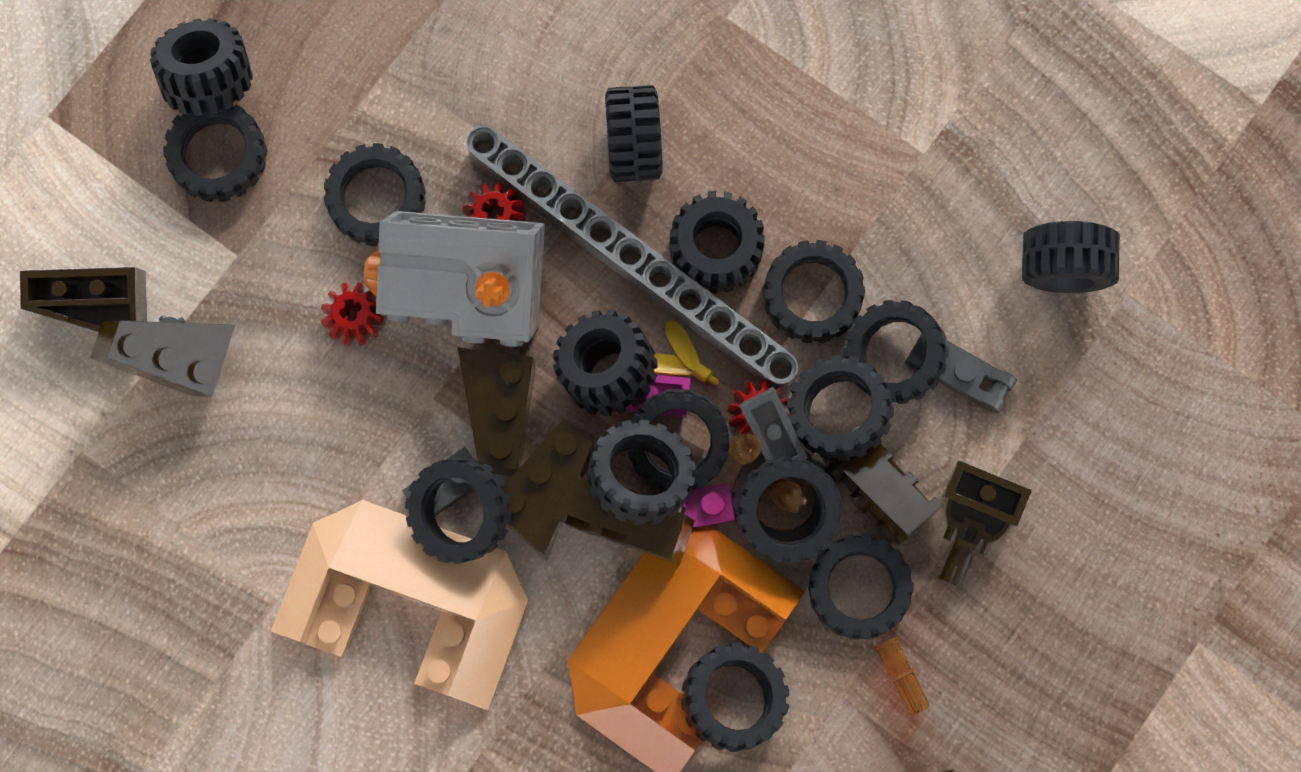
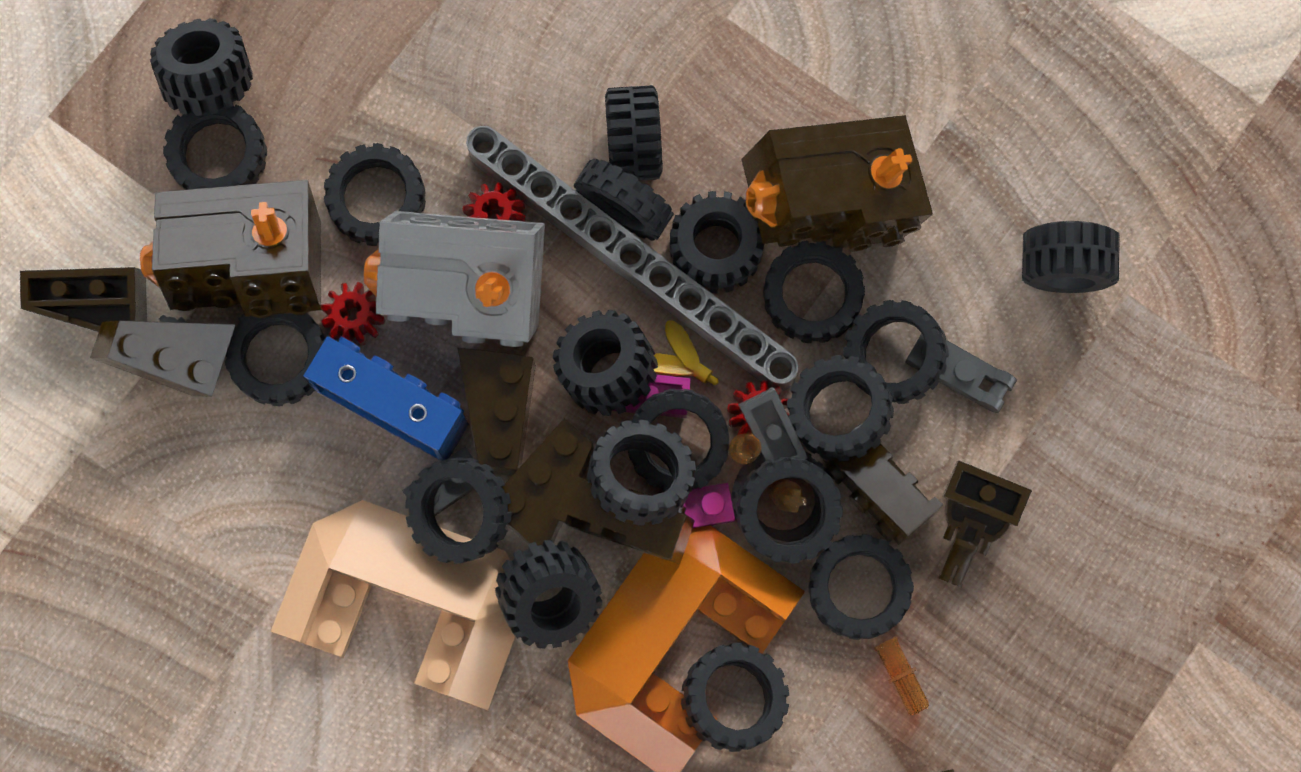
none -> piece [140,180,321,318]
none -> black tyre [225,313,326,406]
none -> blue piece [303,336,469,461]
none -> black tyre [495,540,602,649]
none -> black tyre [573,159,674,241]
none -> dark brown piece [741,115,933,252]

